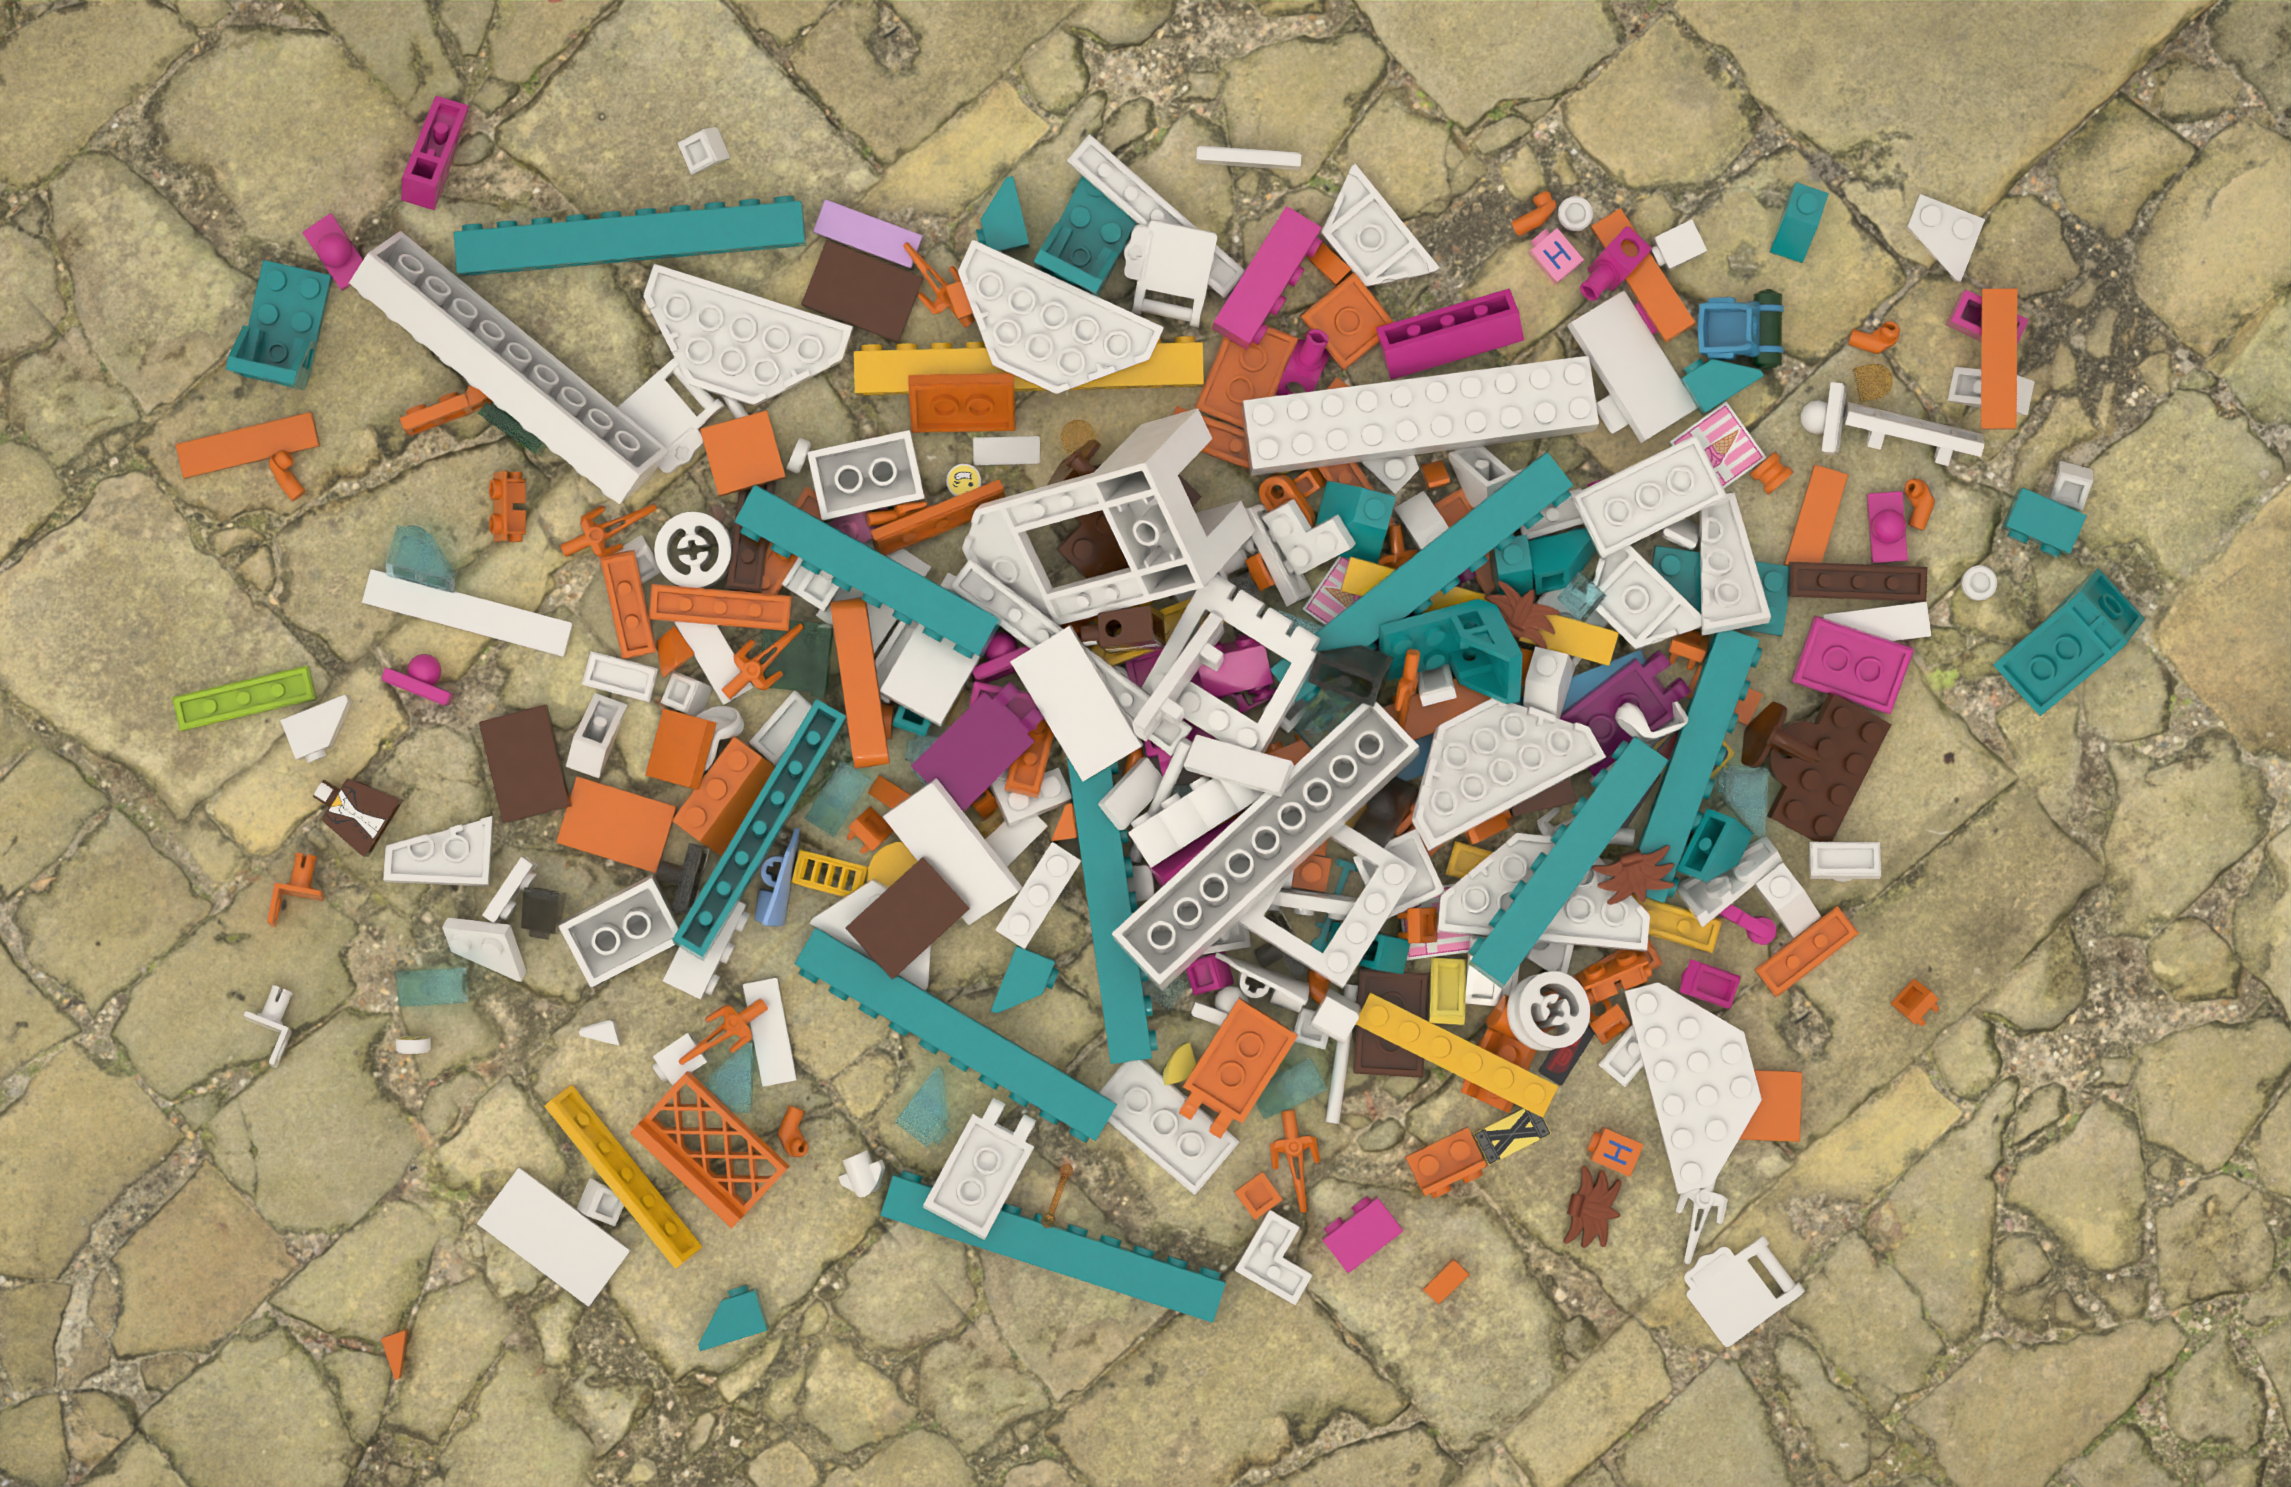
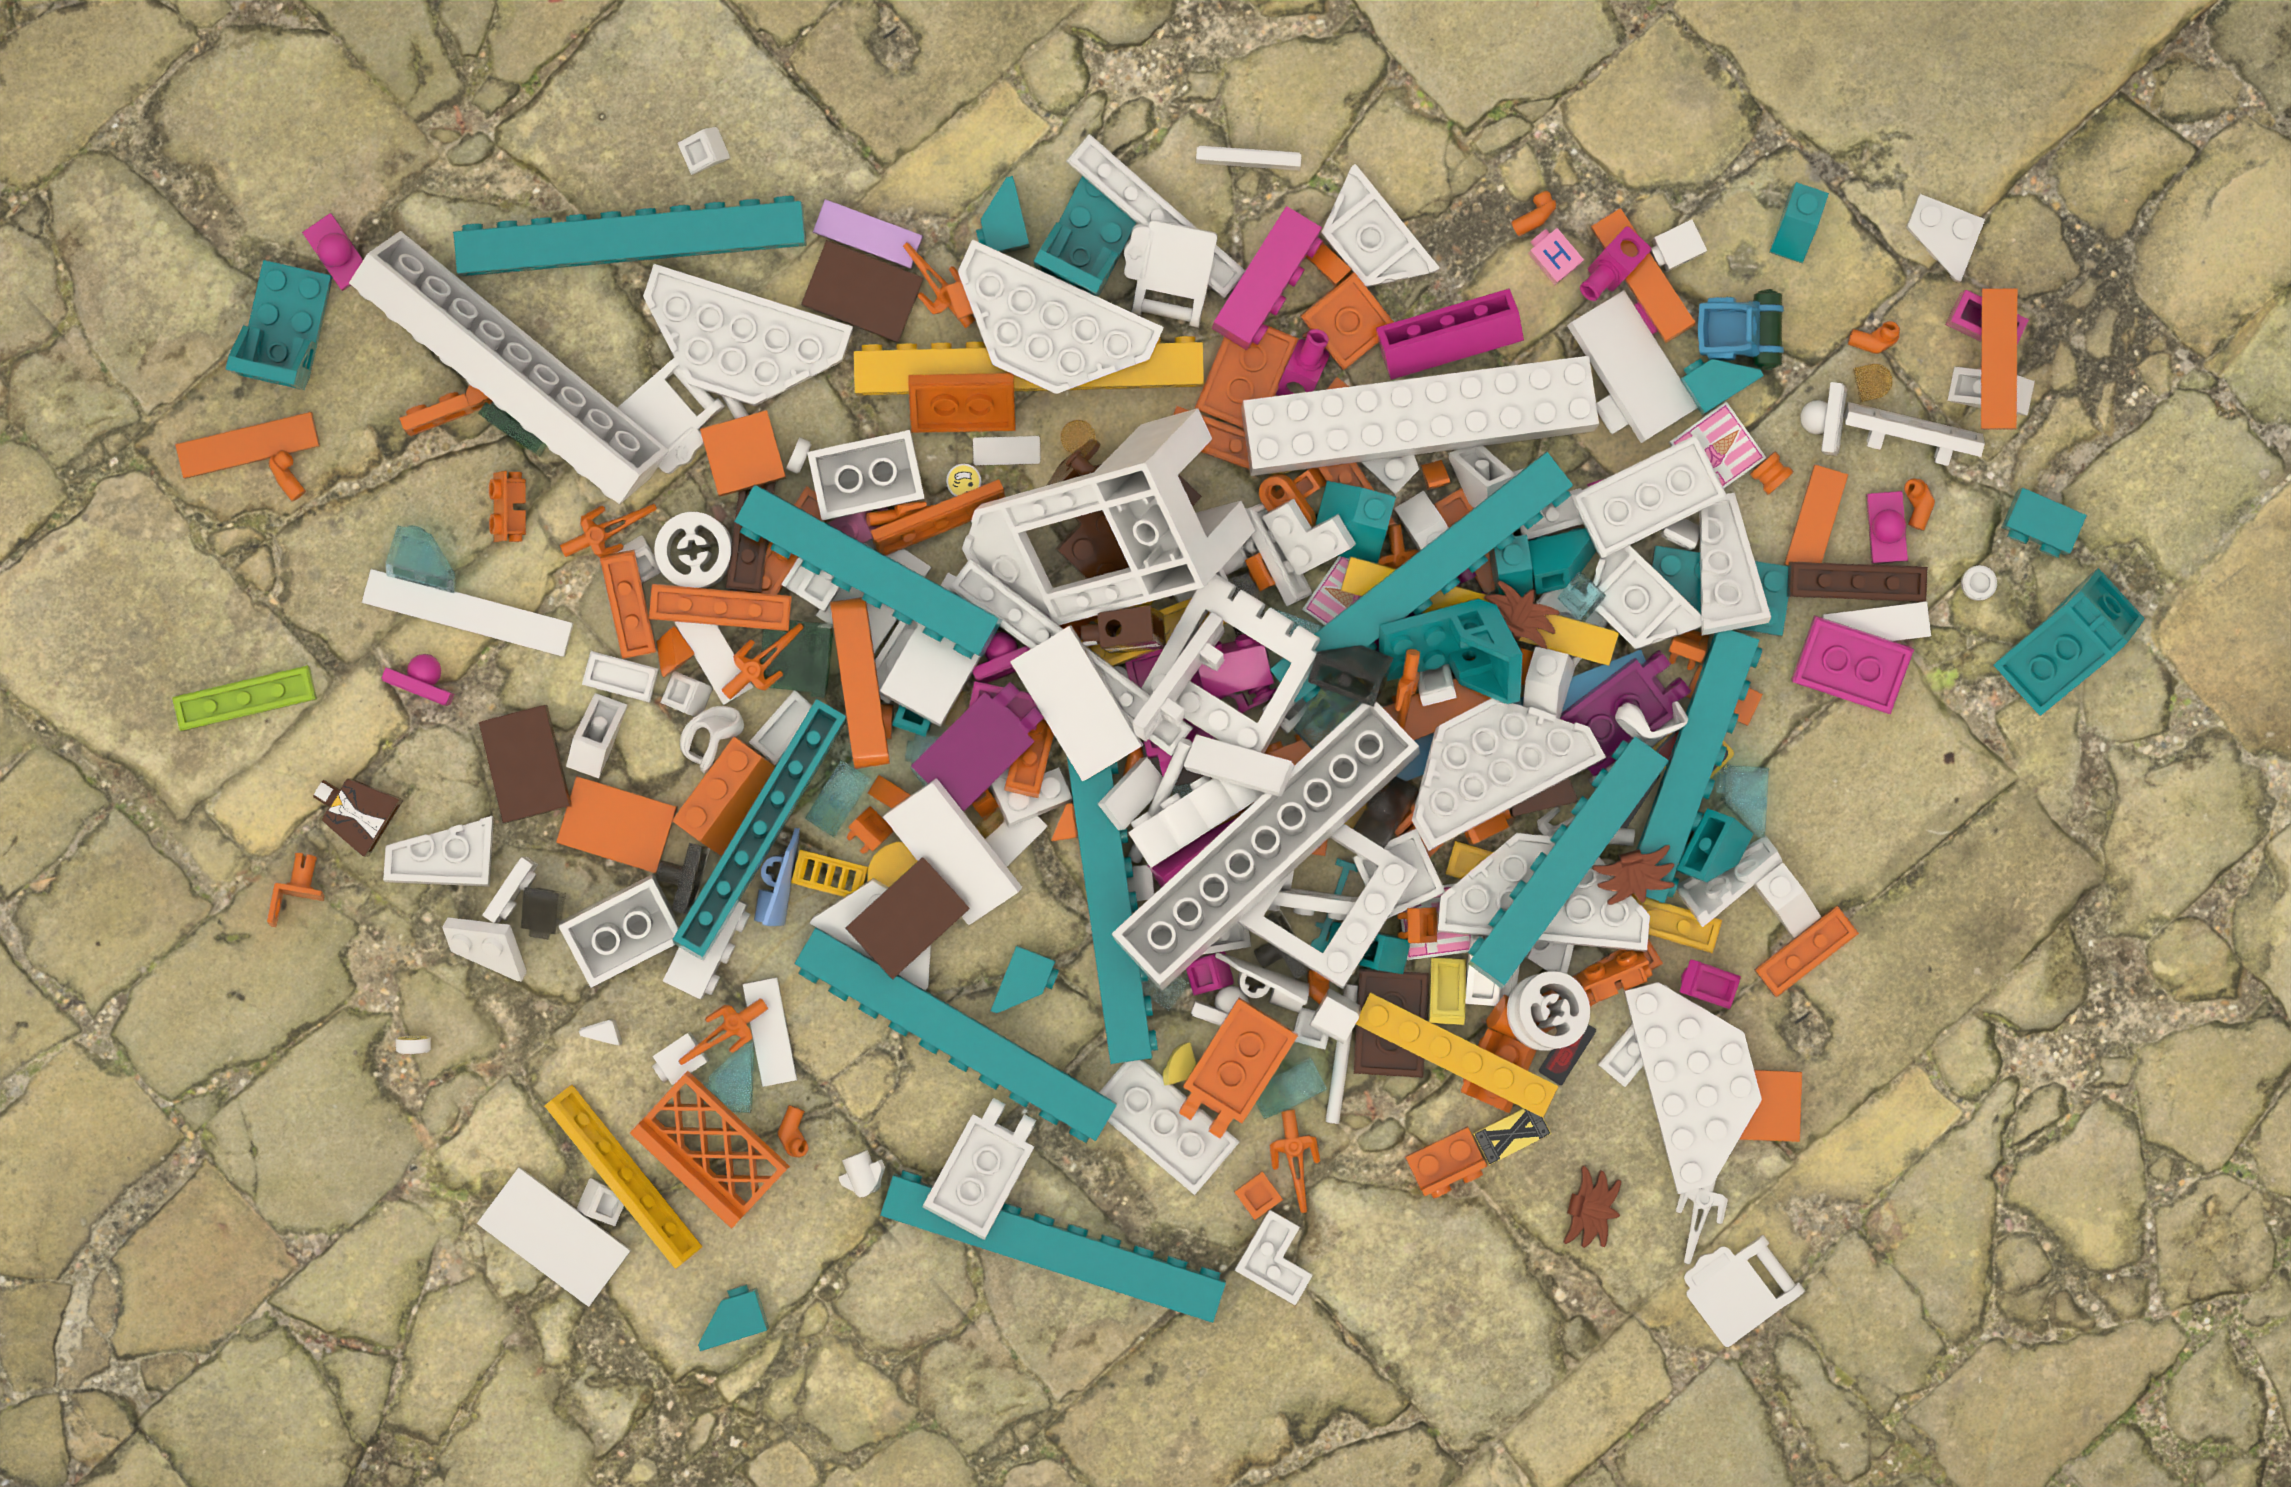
white bracket [243,985,293,1069] -> none
white slope [280,694,353,763] -> none
orange piece [381,1329,408,1380] -> none
clear light blue slope [396,967,469,1006] -> none
dark pink slope [401,96,469,210] -> none
orange tile [645,708,717,790] -> none
clear light blue slope [895,1065,950,1148] -> none
white brick [996,842,1082,949] -> none
clear orange hinge [1041,1164,1073,1228] -> none
orange plate [1291,855,1332,893] -> none
dark pink brick [1322,1195,1403,1273] -> none
orange piece [1423,1258,1470,1304] -> none
white tile [1557,196,1593,232] -> none
orange brick [1586,1126,1644,1177] -> none
orange tile [1589,999,1631,1045] -> none
dark pink piece [1718,904,1776,945] -> none
reddish brown plate [1741,692,1892,842] -> none
white tile [1809,842,1881,882] -> none
orange tile [1890,979,1939,1026] -> none
white slope [2049,461,2093,511] -> none

